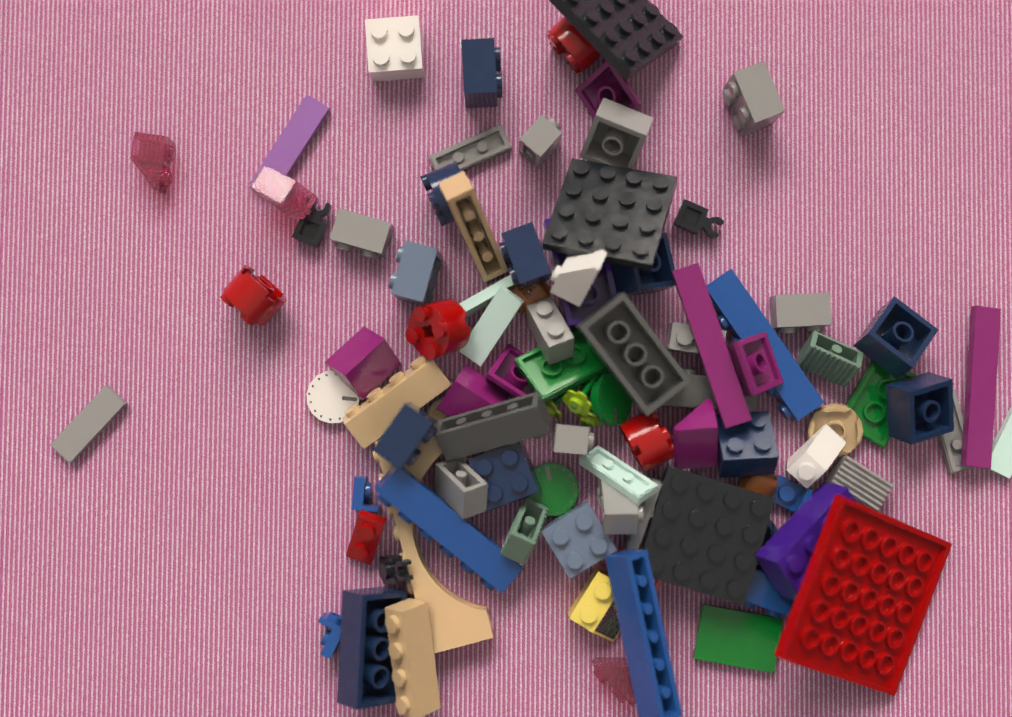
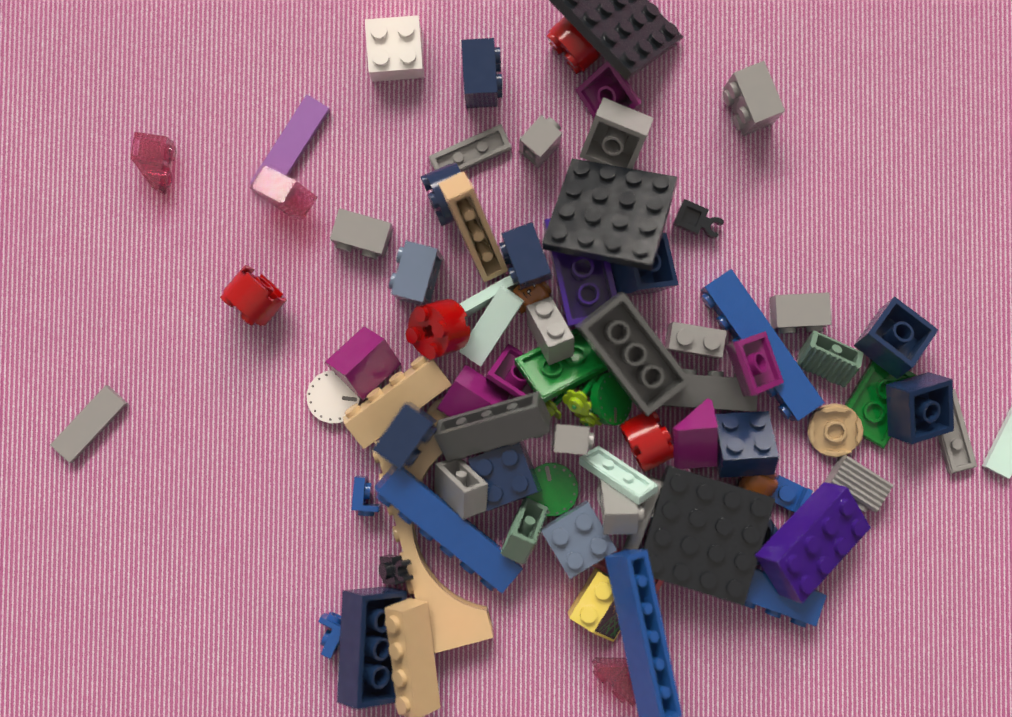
black plate [292,197,332,248] -> none
red plate [346,509,387,565] -> none
white slope [550,250,607,307] -> none
magenta tile [671,263,752,429] -> none
green tile [692,603,783,673] -> none
red plate [774,494,952,696] -> none
white slope [787,423,846,488] -> none
magenta tile [961,305,1001,469] -> none

